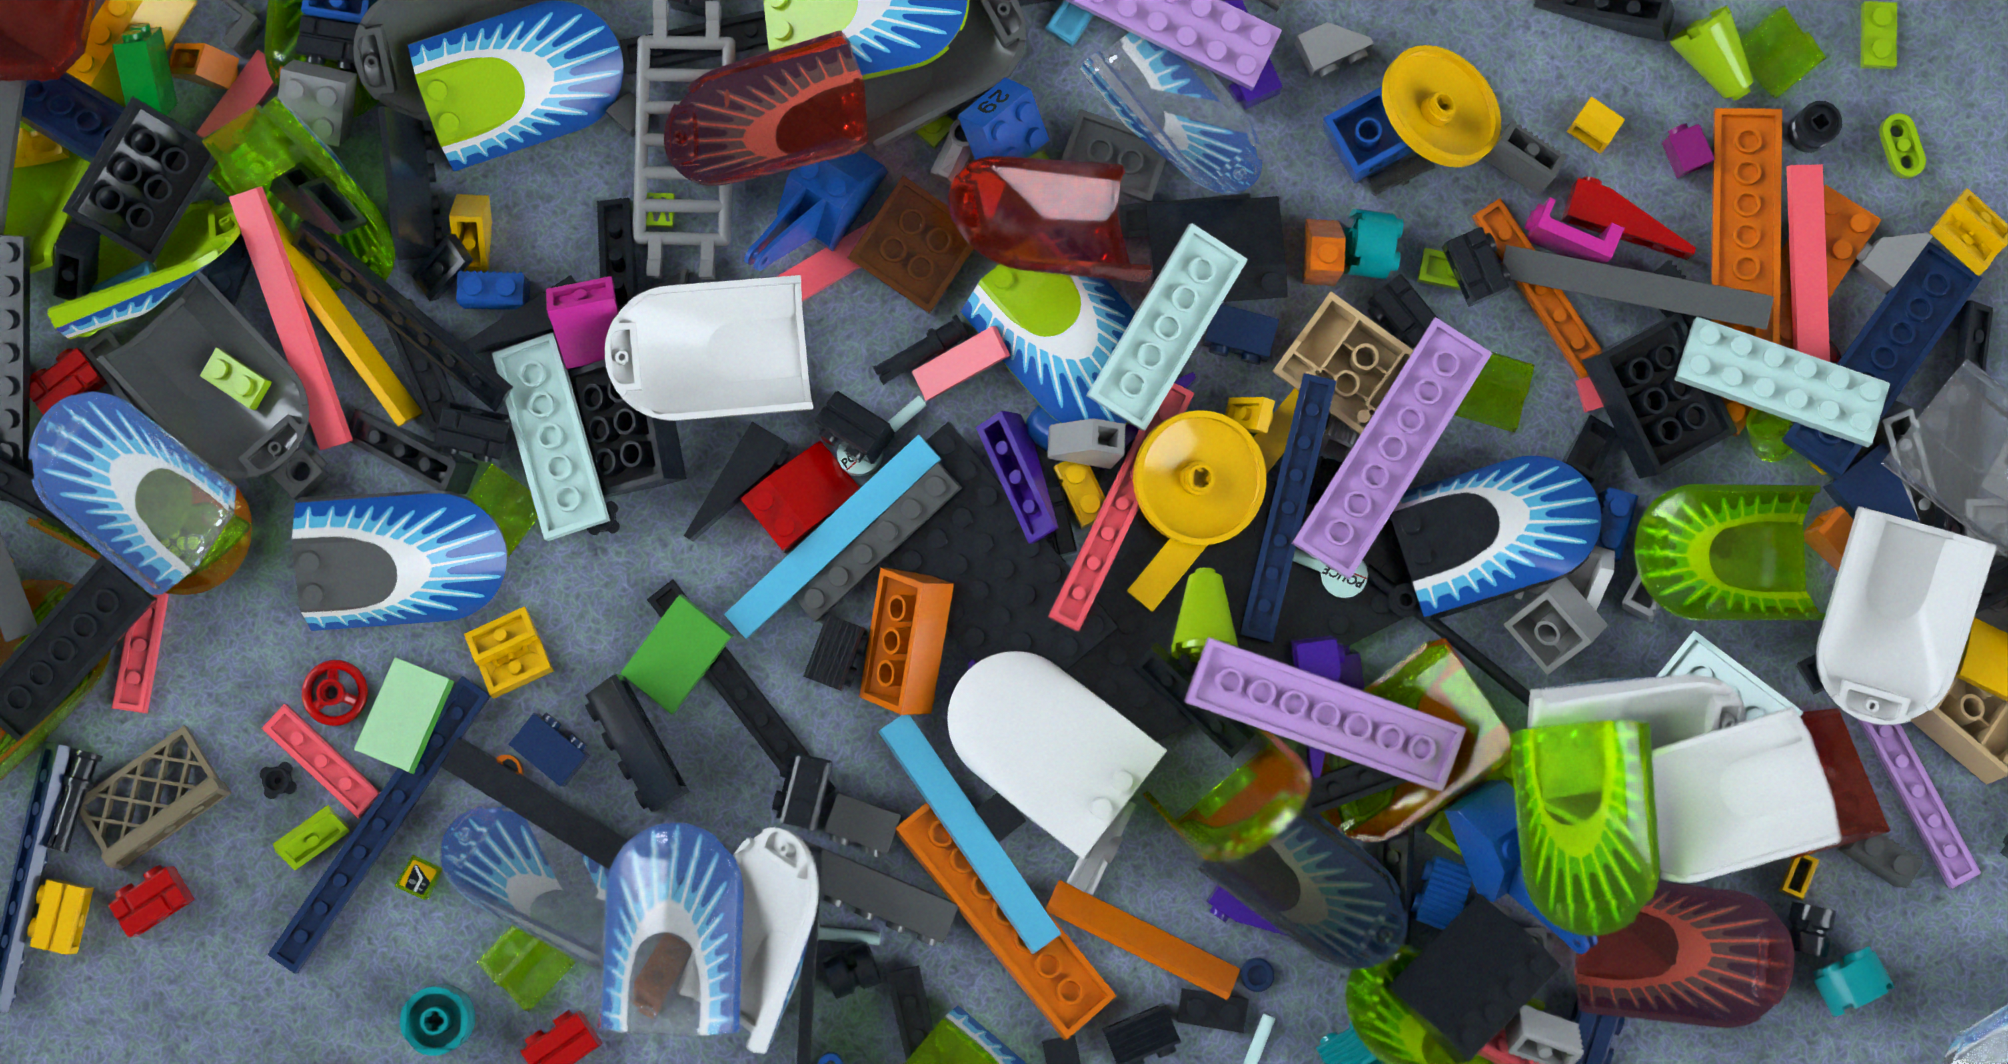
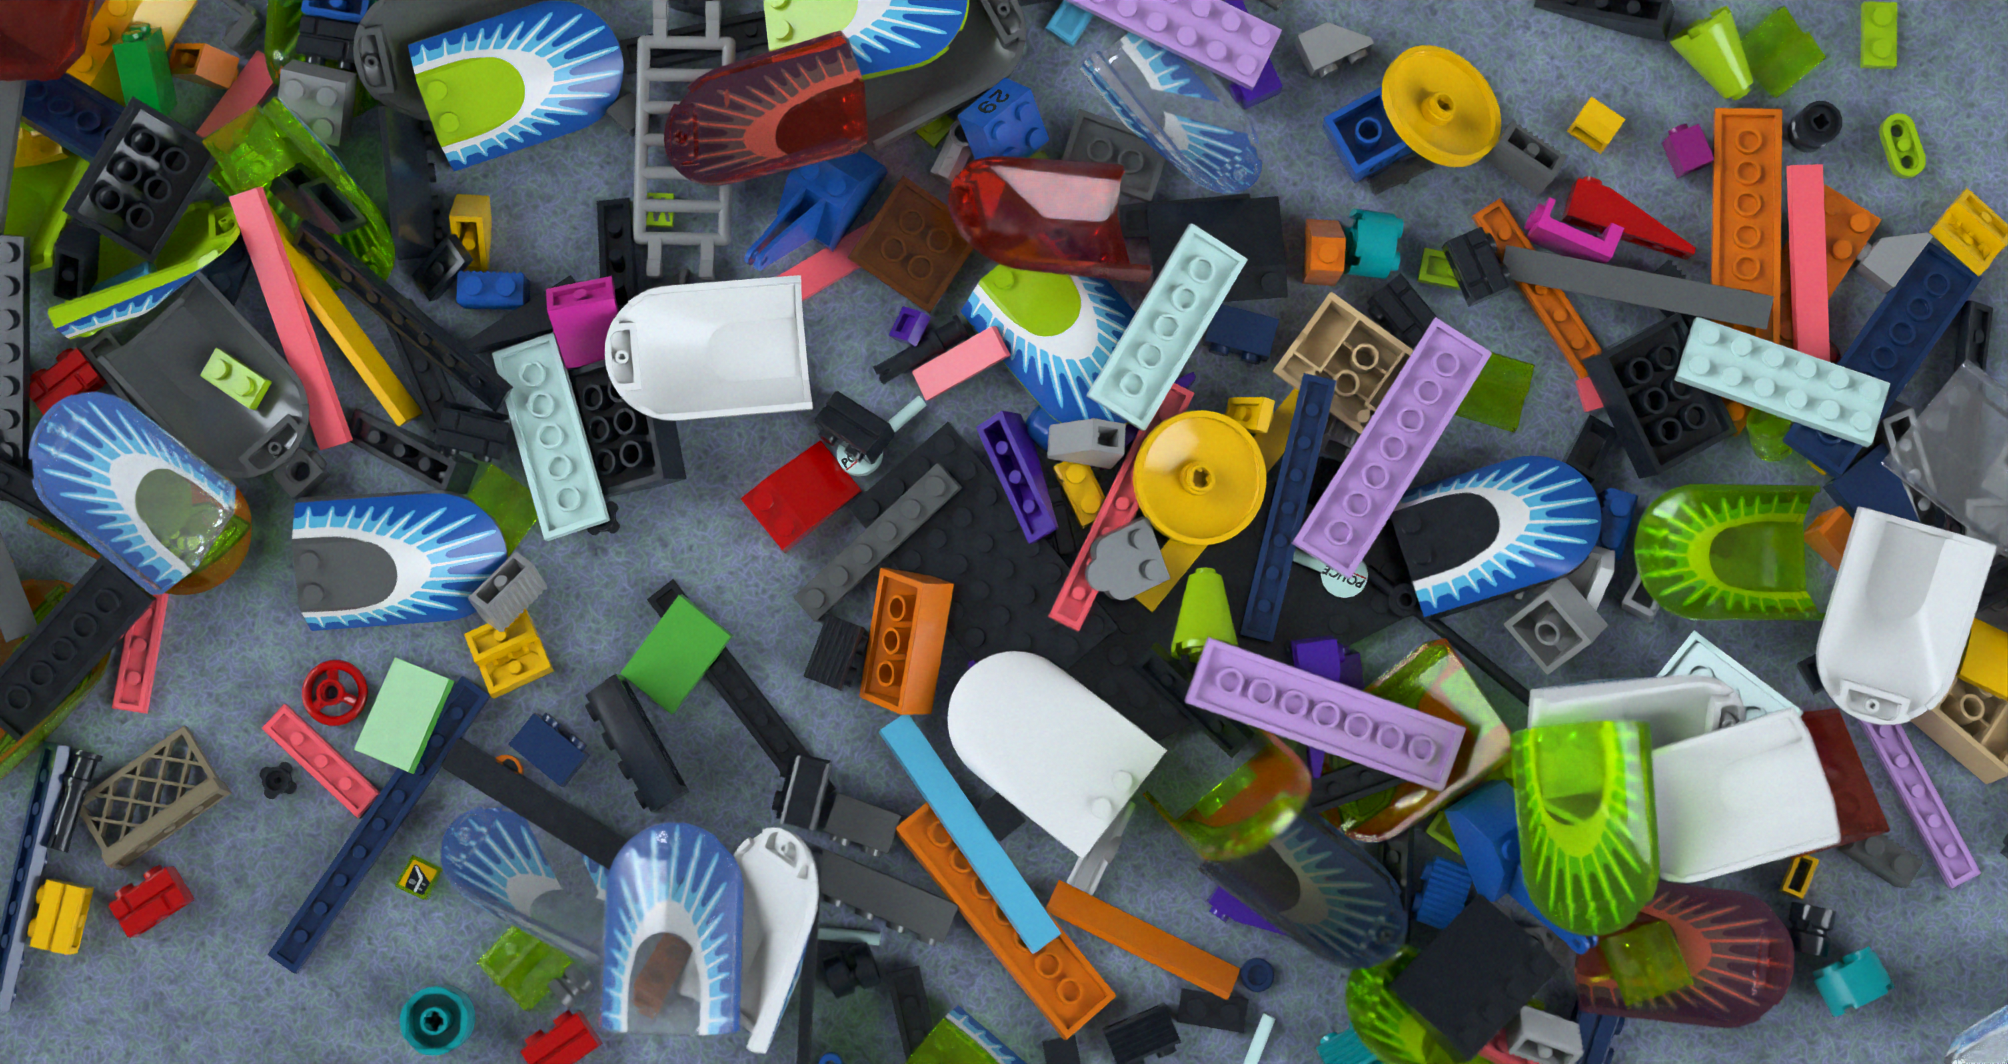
lime plate [273,805,350,870] -> none
black slope [684,422,790,542] -> none
medium azure tile [724,434,942,639] -> none
none -> light grey brick [468,551,547,632]
none -> dark grey wheel [547,962,594,1010]
none -> dark purple plate [889,306,931,346]
none -> plate [1085,516,1170,600]
none -> clear neon green slope [1600,920,1694,1006]

